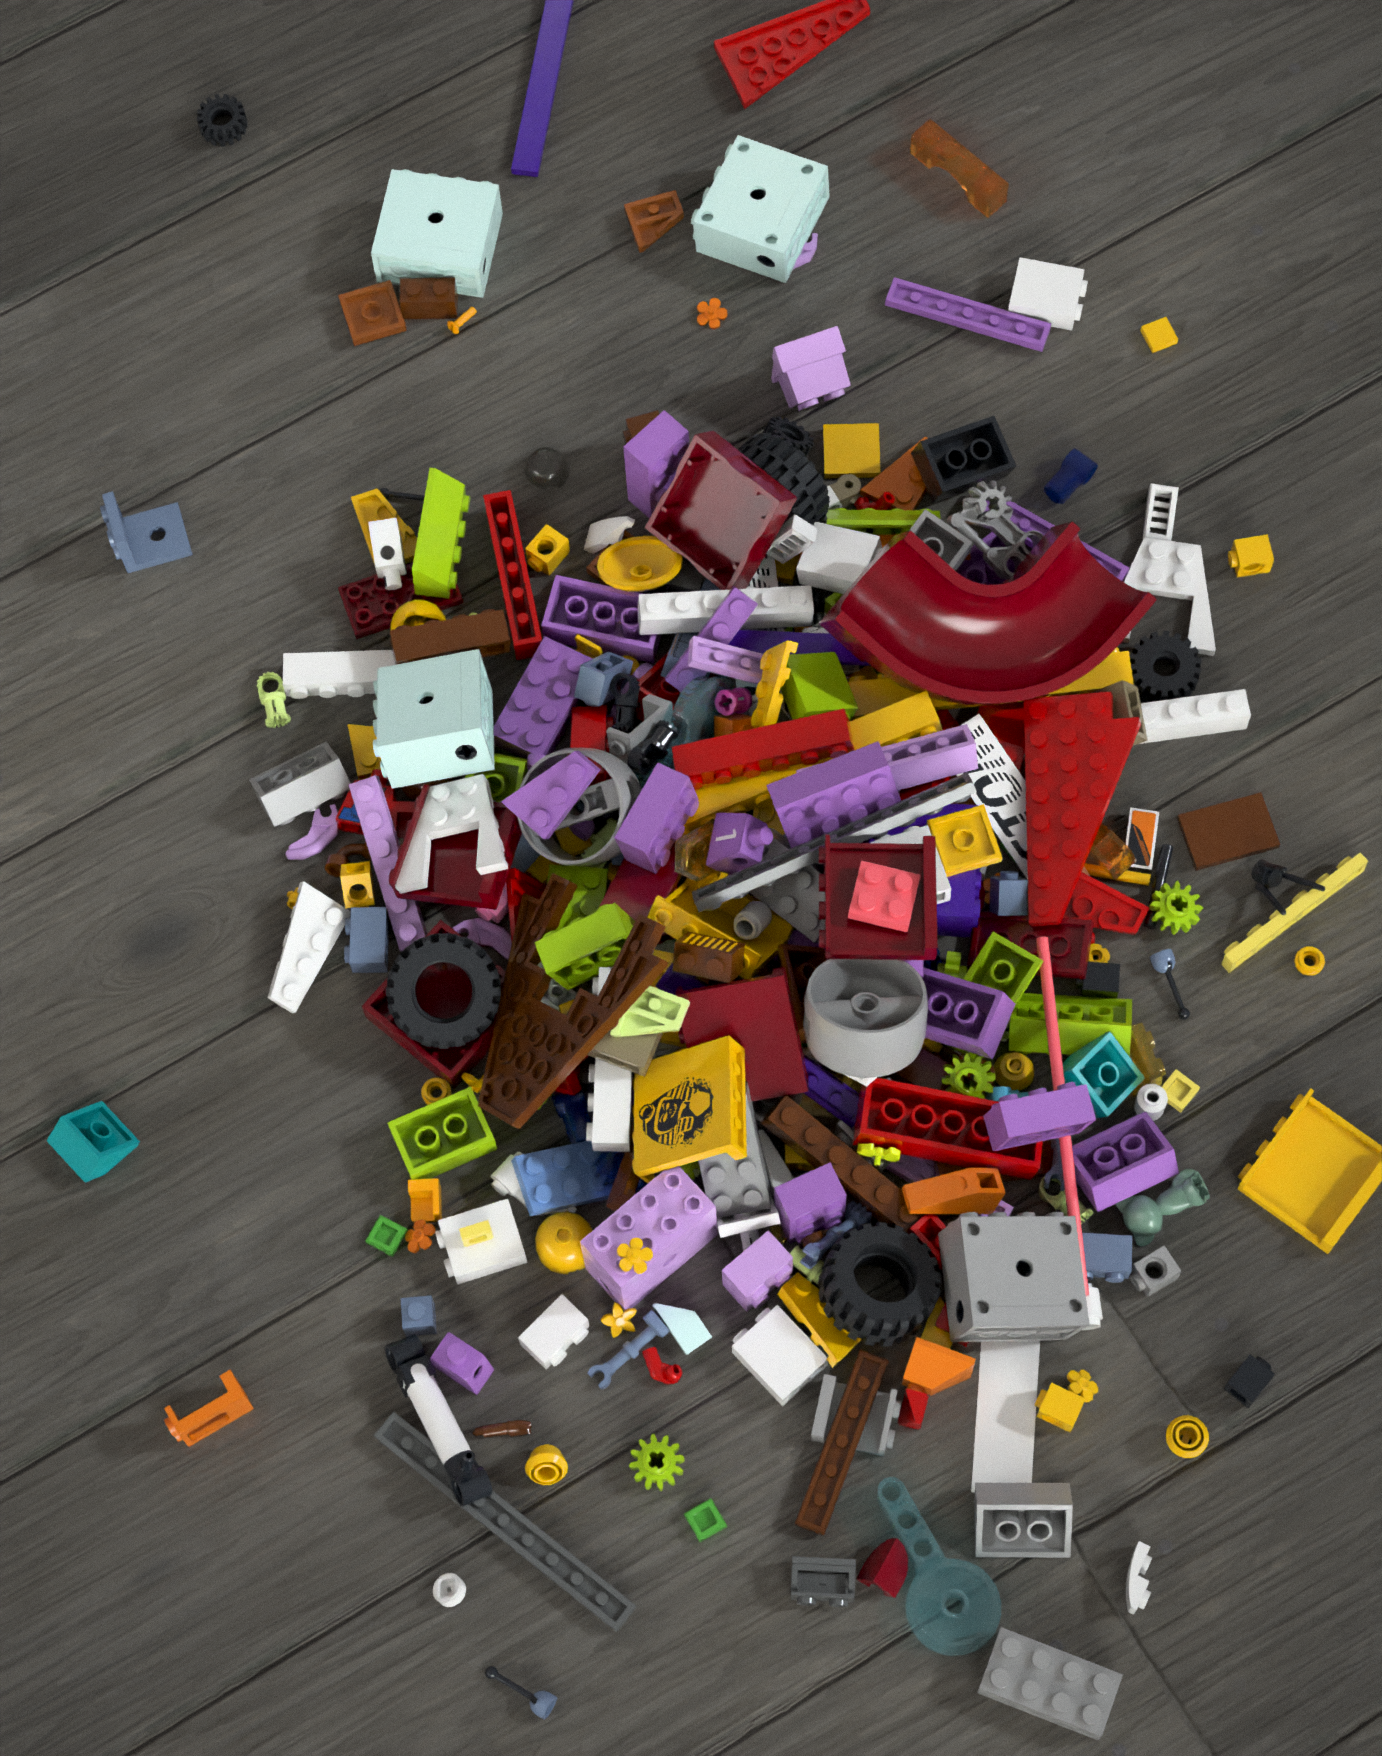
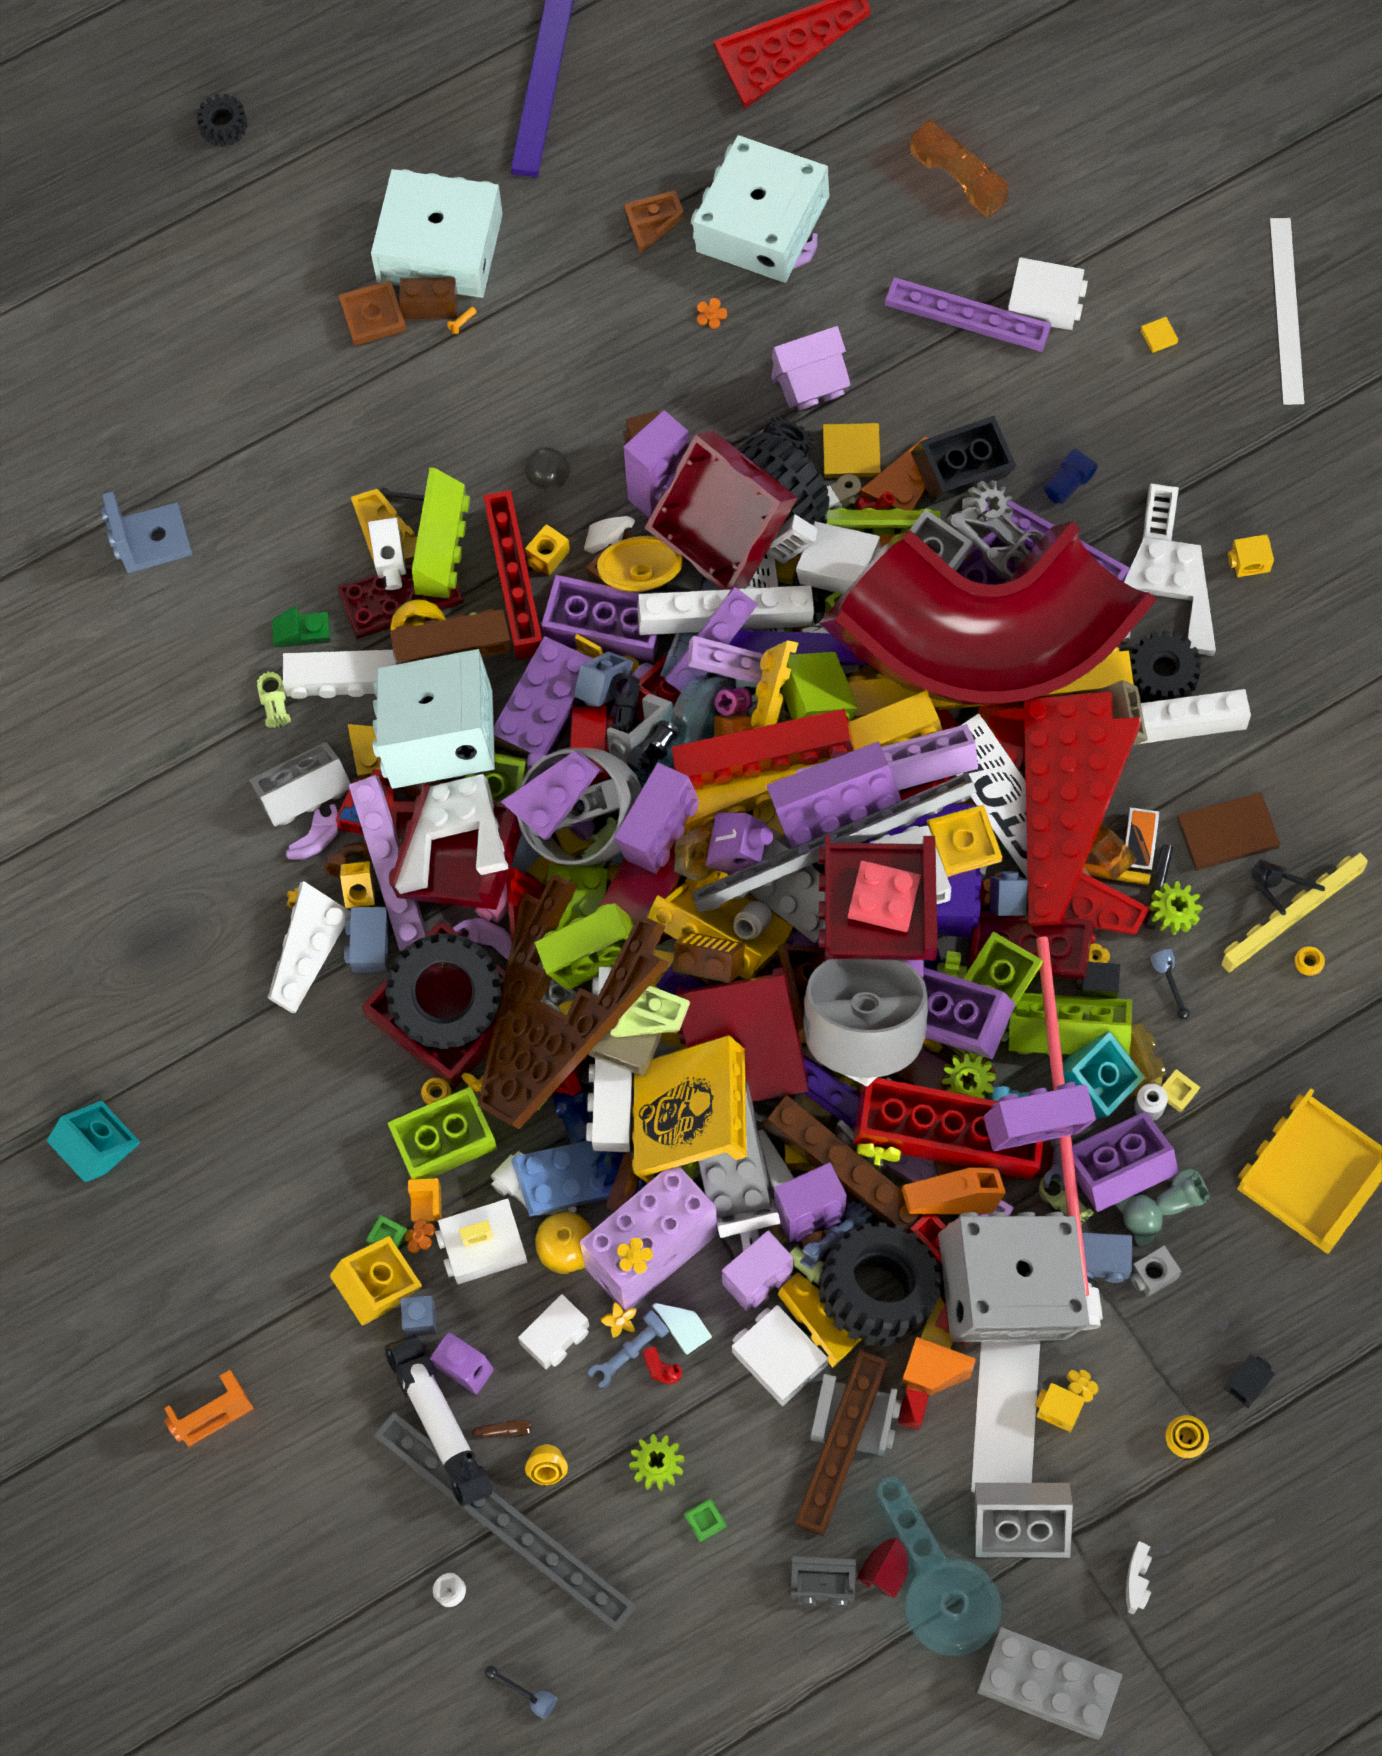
yellow cone [994,1052,1035,1091] -> none
none -> green slope [272,606,331,648]
none -> yellow slope [330,1236,422,1326]
none -> white sticker [1270,218,1304,405]

